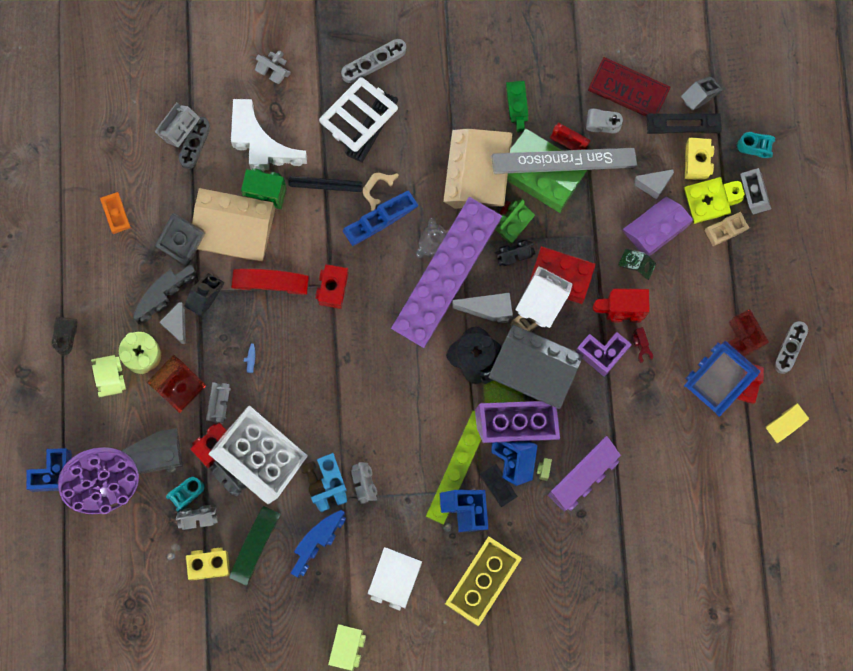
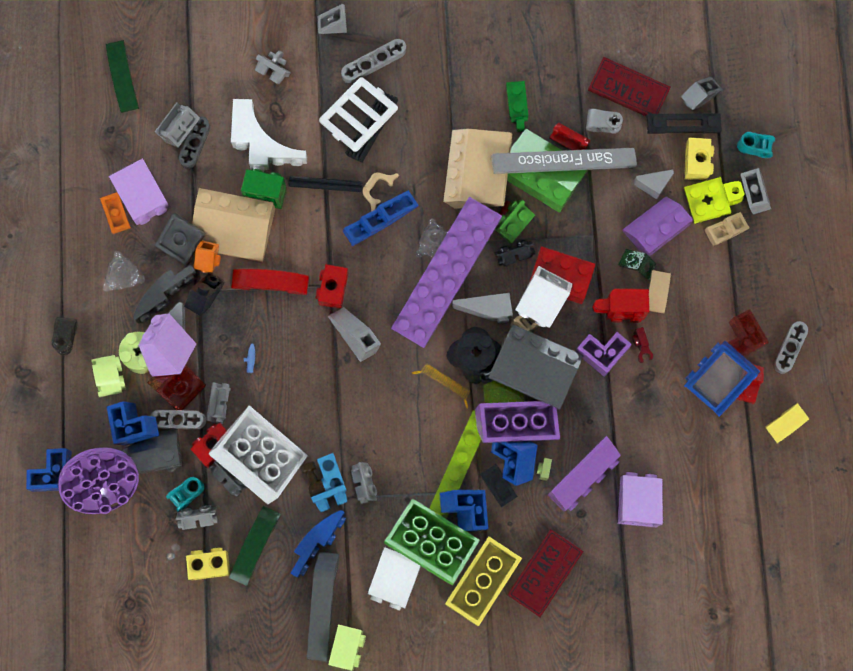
none -> clear rock [103,251,145,292]
none -> dark green slope [106,40,139,113]
none -> blue brick [107,402,159,446]
none -> lavender slope [109,158,170,225]
none -> lavender slope [138,314,196,377]
none -> light grey beam [150,410,206,429]
none -> orange brick [194,241,221,273]
none -> dark grey beam [307,552,339,662]
none -> light grey slope [317,4,347,34]
none -> light grey slope [328,307,381,362]
none -> bright green slope [384,499,480,586]
none -> yellow piece [412,364,470,409]
none -> dark red tile [507,529,584,618]
none -> lavender slope [617,472,663,527]
none -> tan slope [649,270,671,313]

